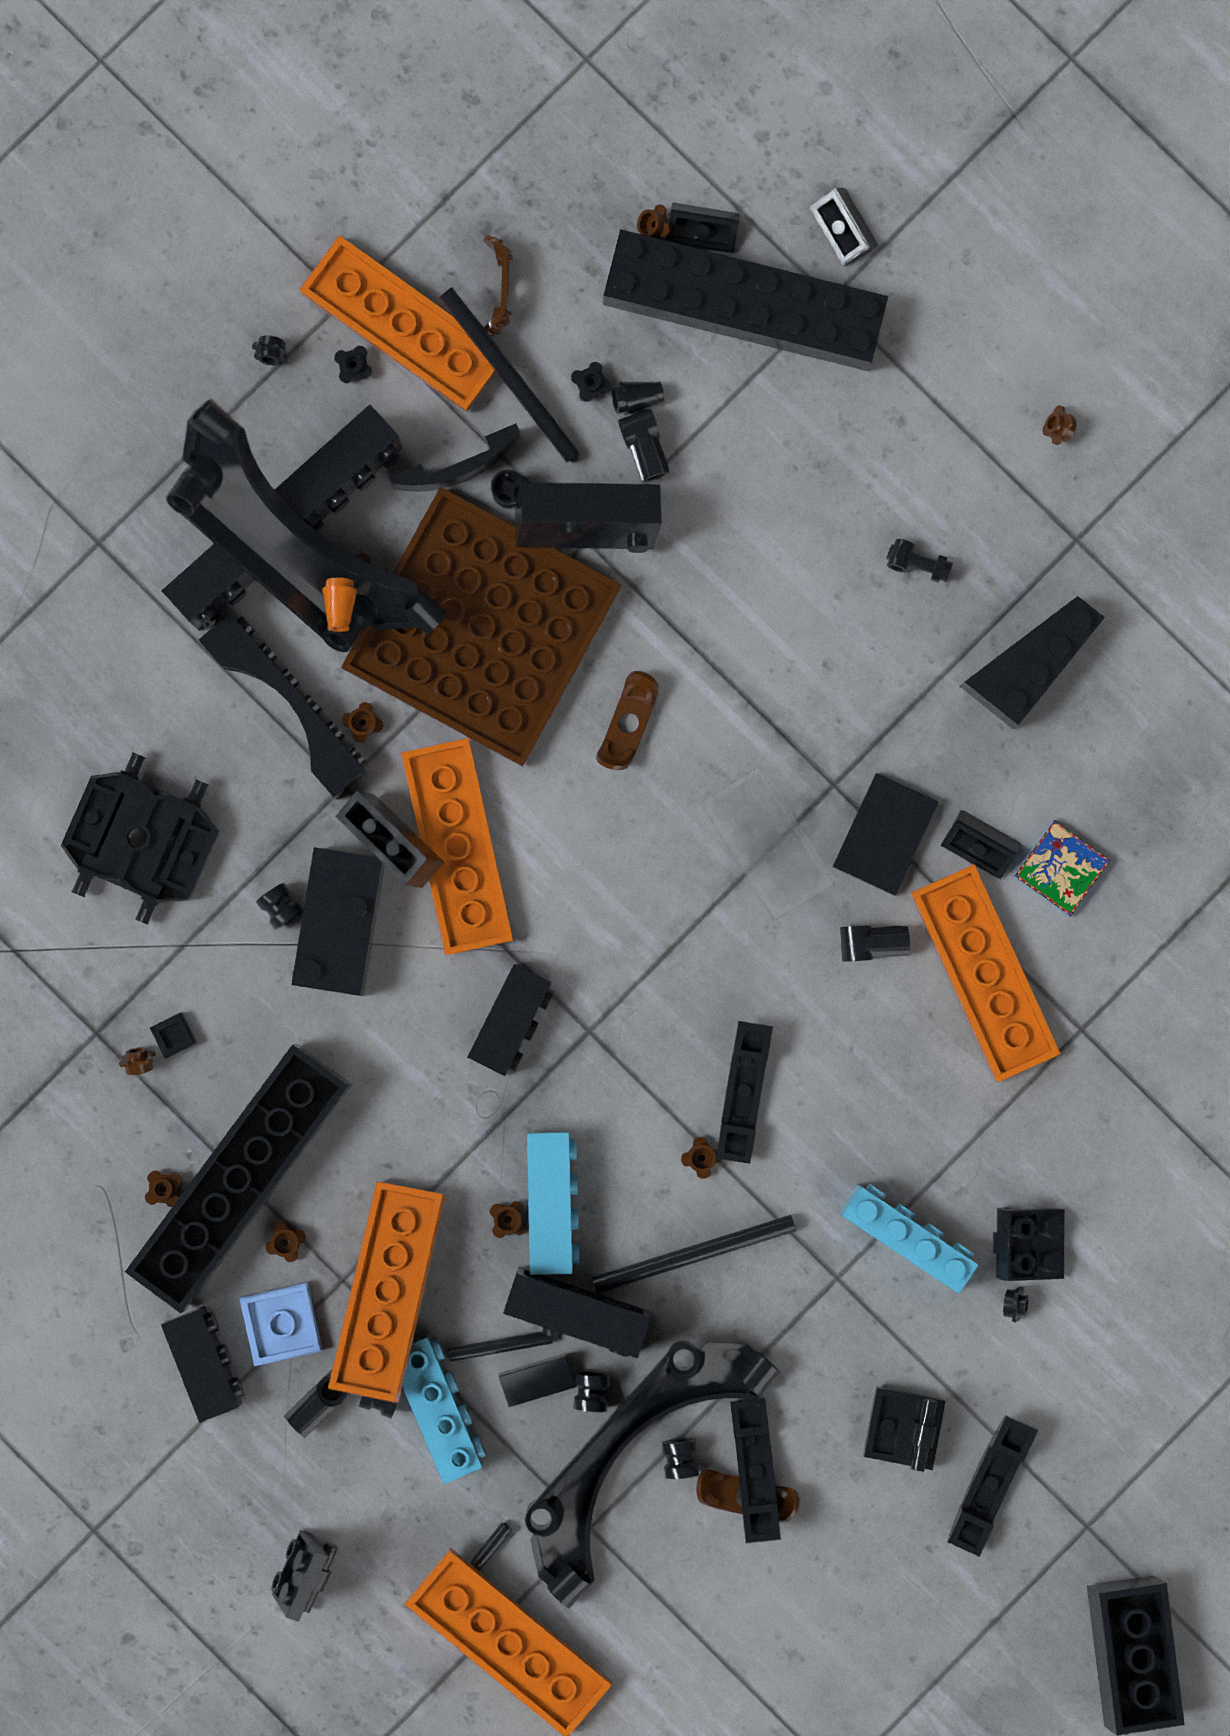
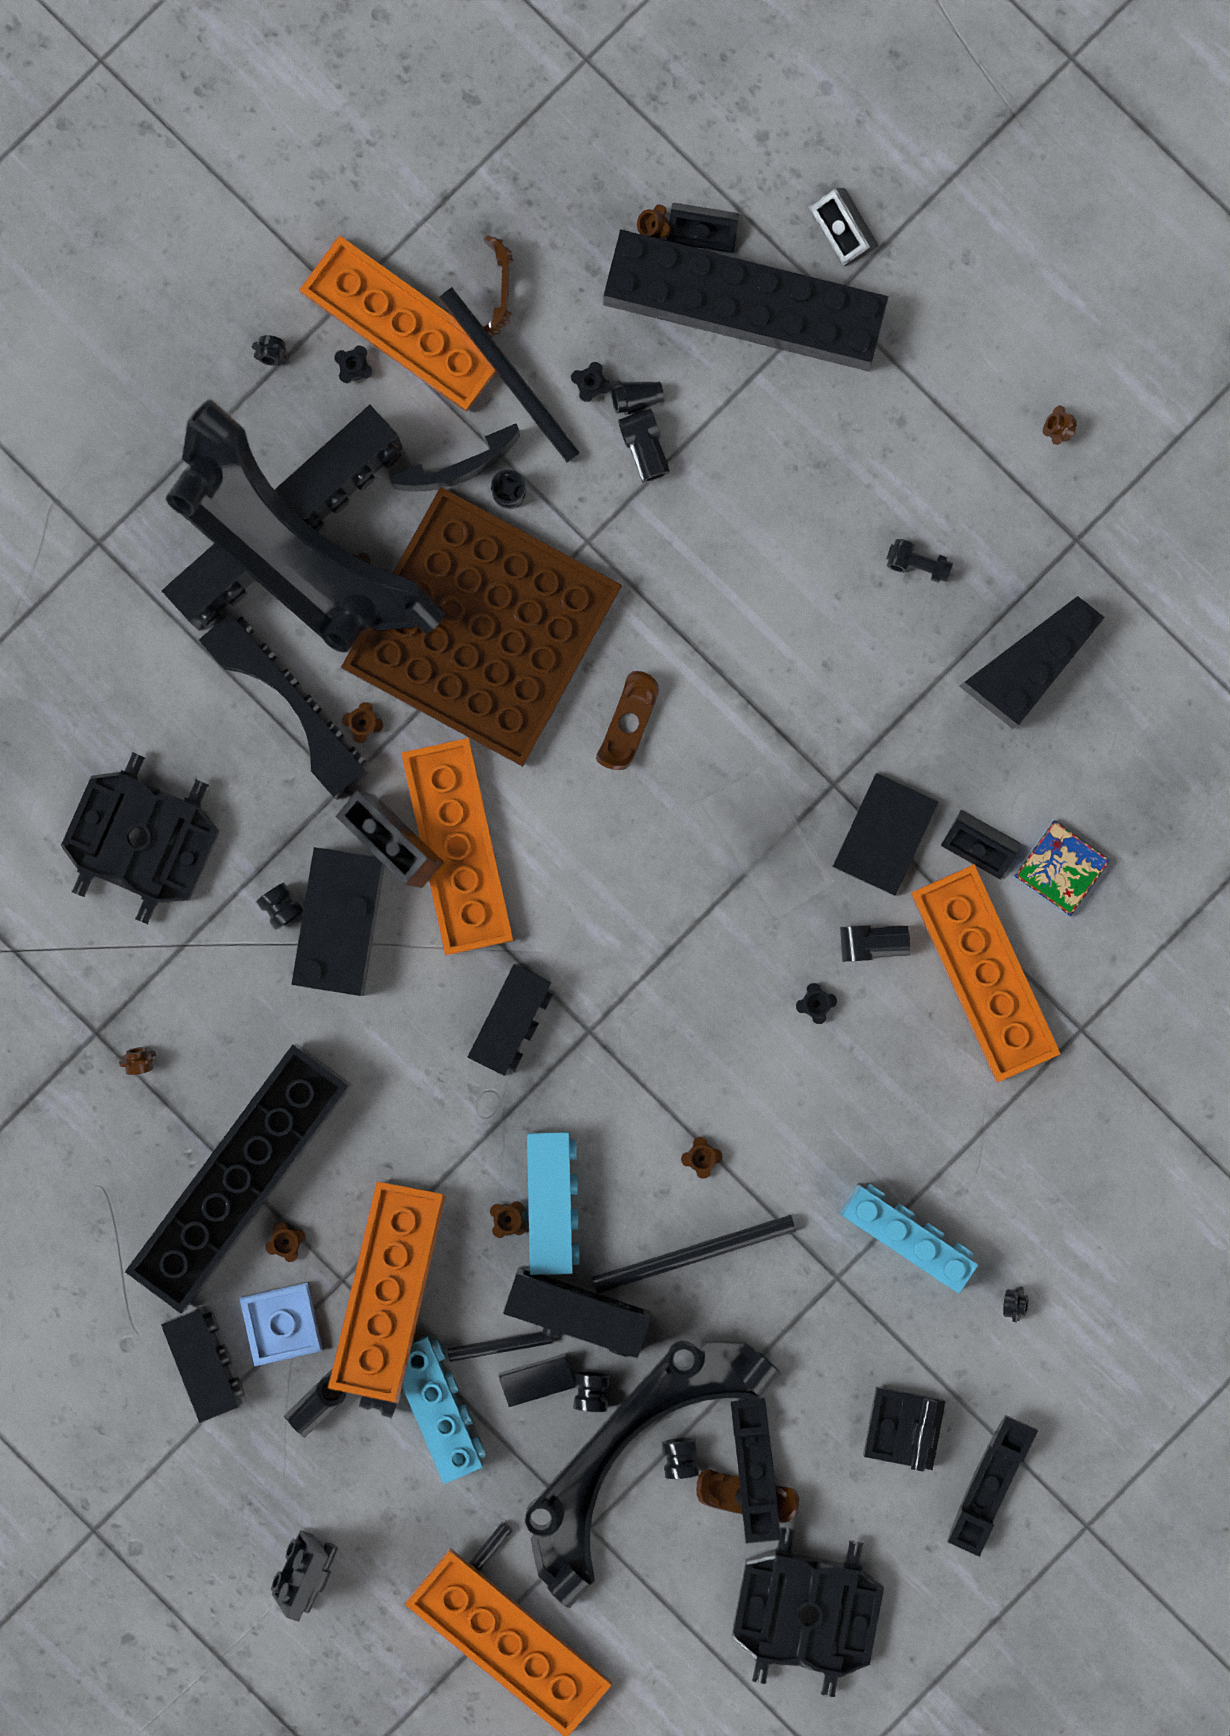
reddish brown plate [145,1170,182,1207] -> none
black tile [150,1012,197,1059] -> none
orange cone [322,578,357,632] -> none
black brick [515,482,662,553] -> none
black slope [716,1020,773,1164] -> none
black plate [993,1208,1065,1281] -> none
black brick [1087,1576,1185,1736] -> none
none -> black piece [732,1527,884,1697]
none -> black plate [796,983,837,1024]

